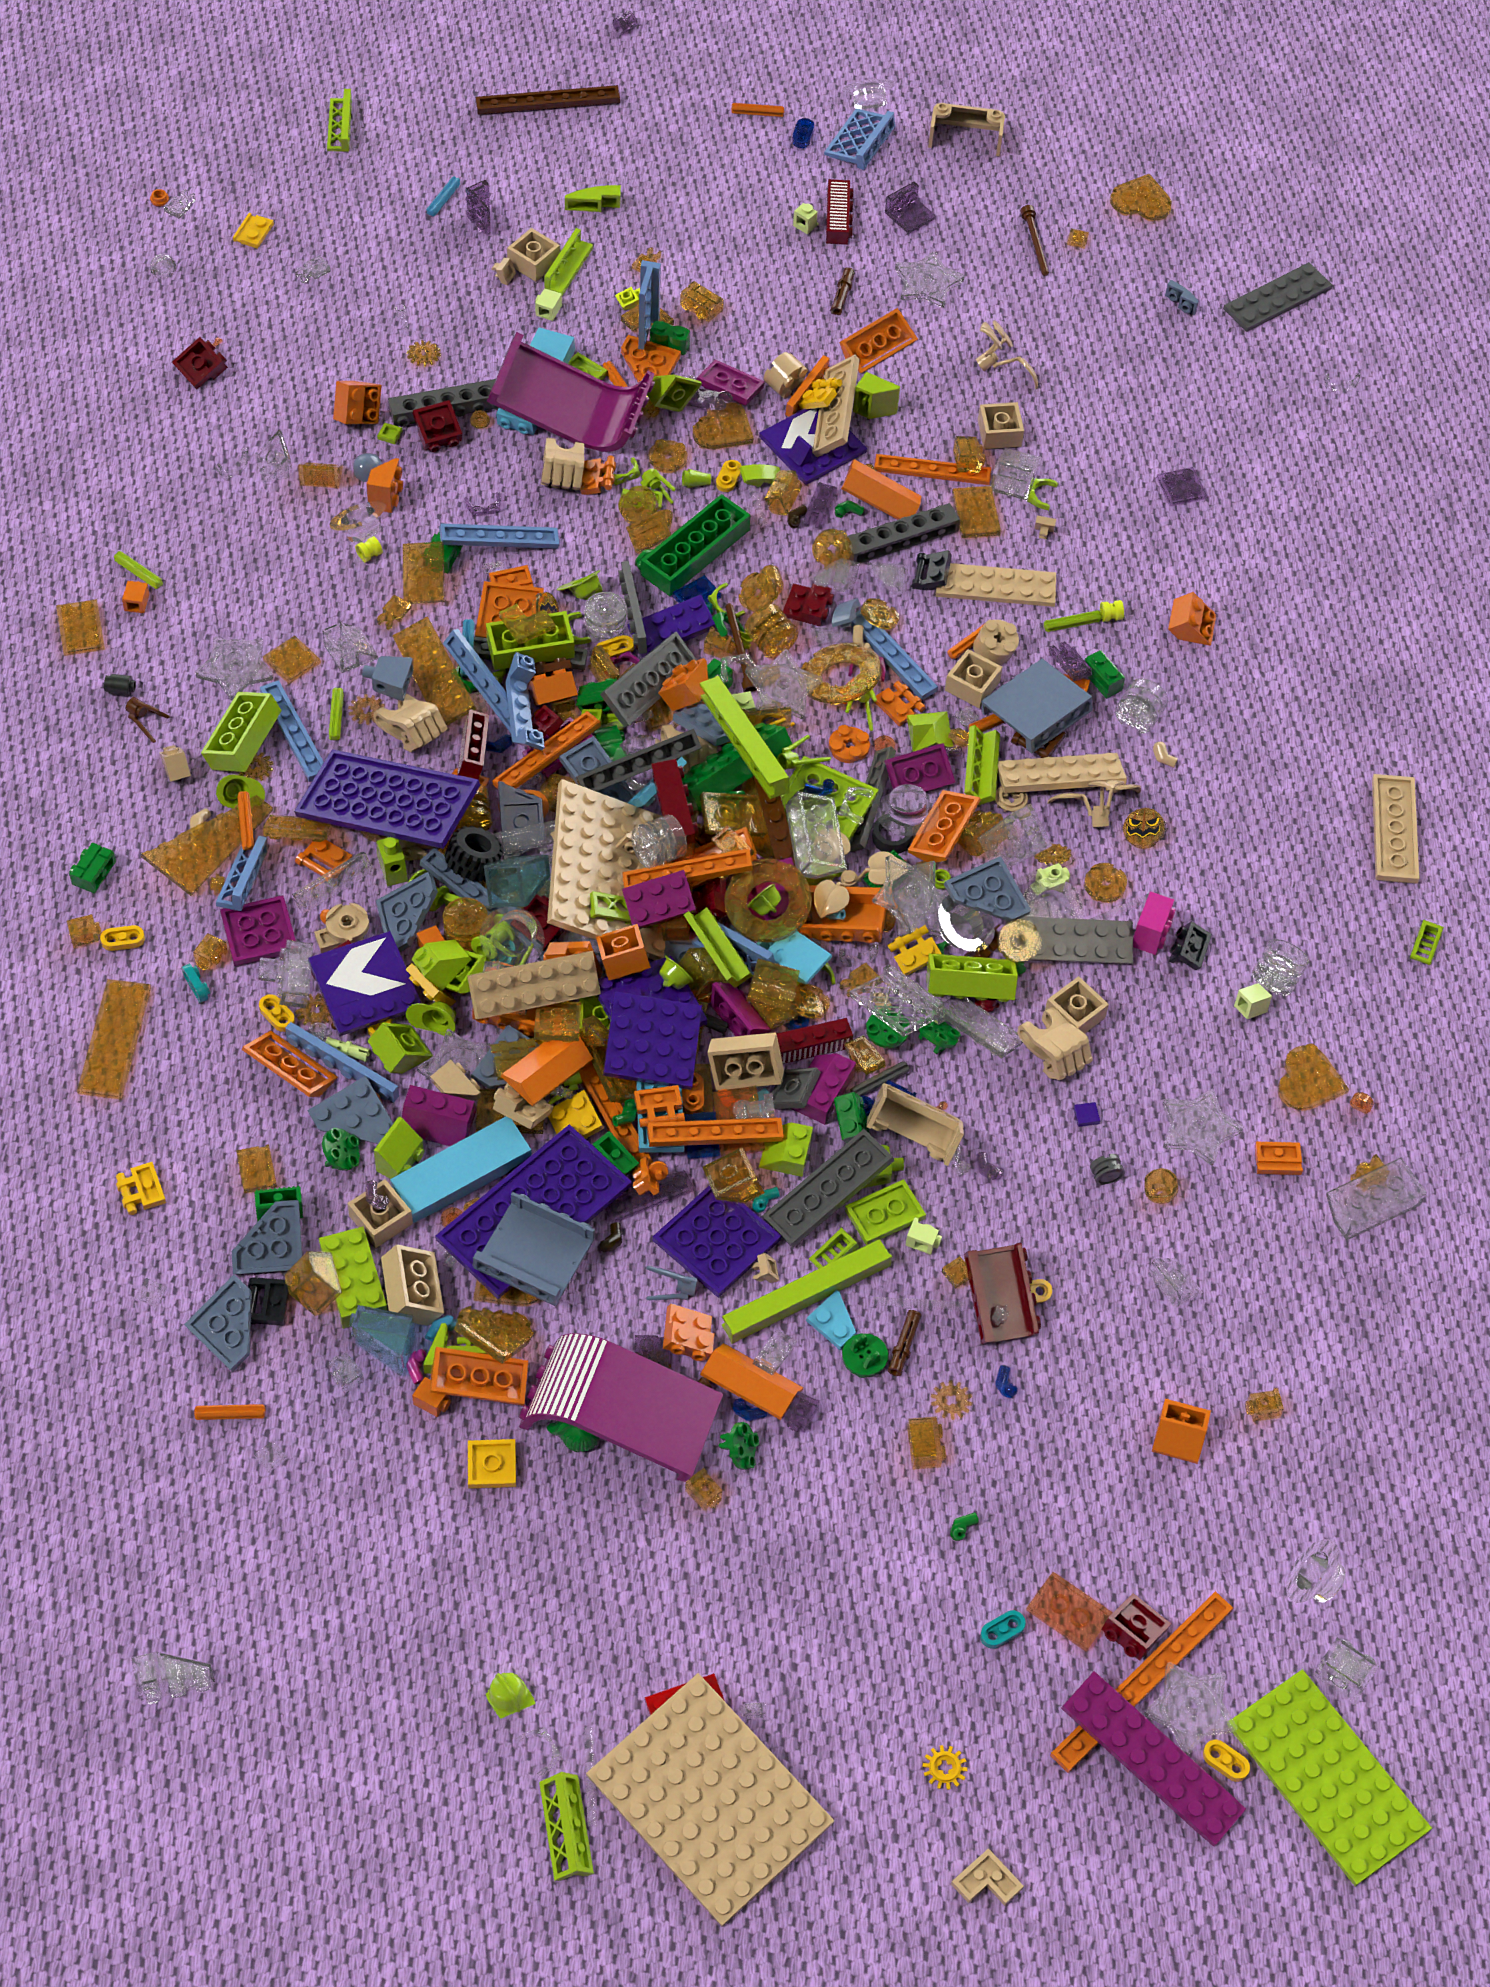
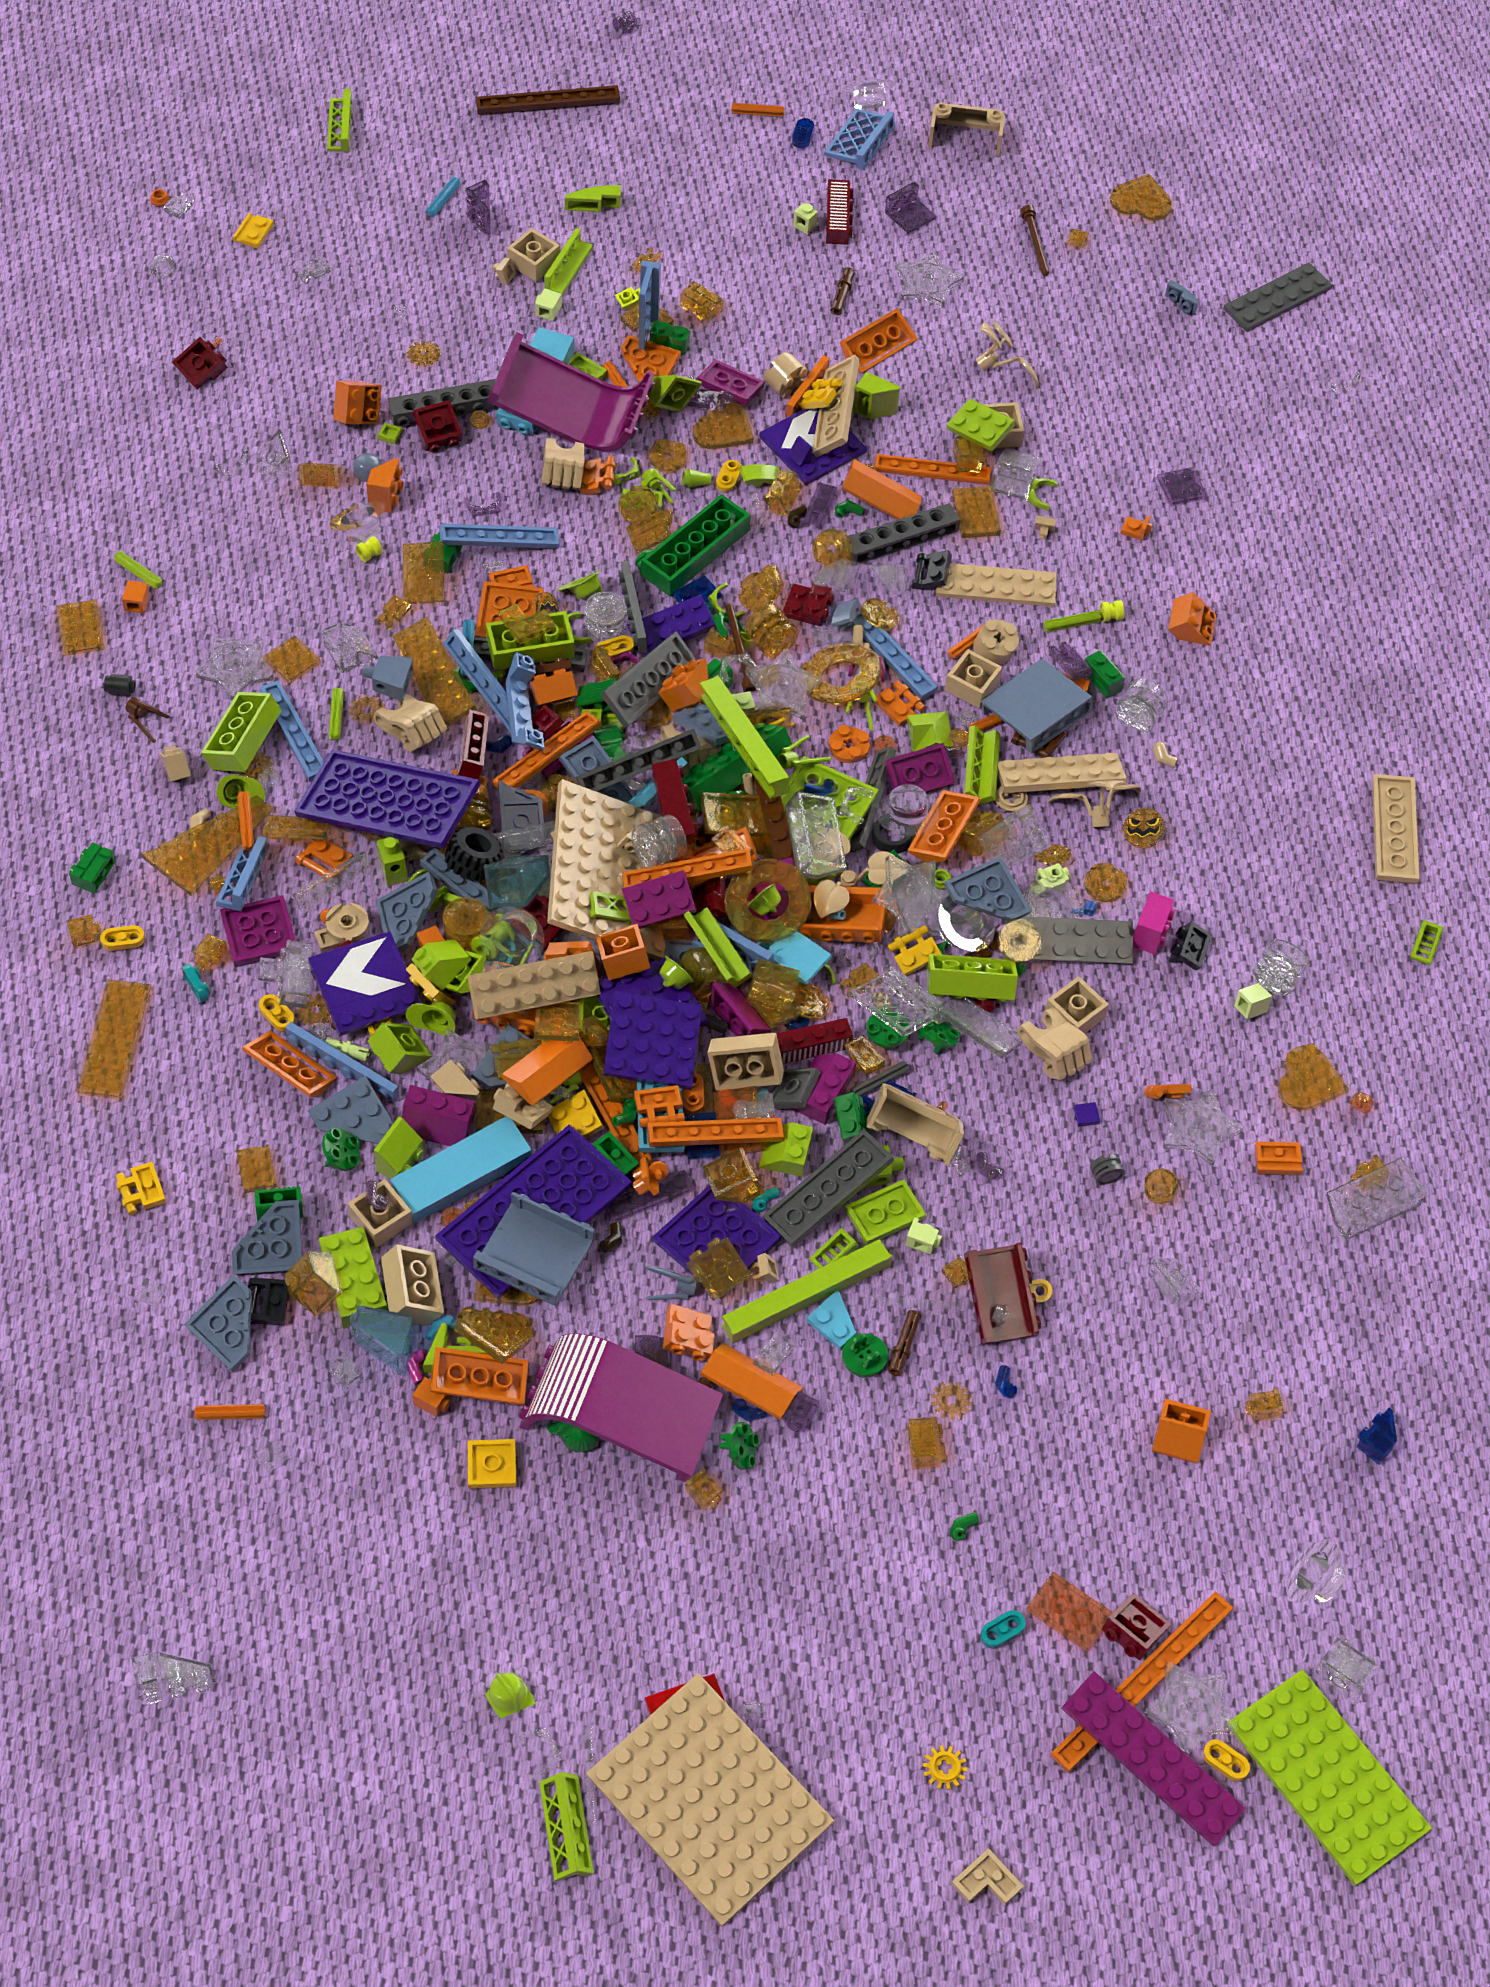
none -> clear plate [258,766,281,791]
none -> clear yellow plate [686,1237,752,1301]
none -> tan arm [742,773,758,797]
none -> lime plate [946,398,1016,452]
none -> blue hand [1066,901,1097,916]
none -> orange bracket [1120,515,1152,541]
none -> orange plate [1144,1084,1192,1099]
none -> clear blue slope [1356,1408,1397,1465]

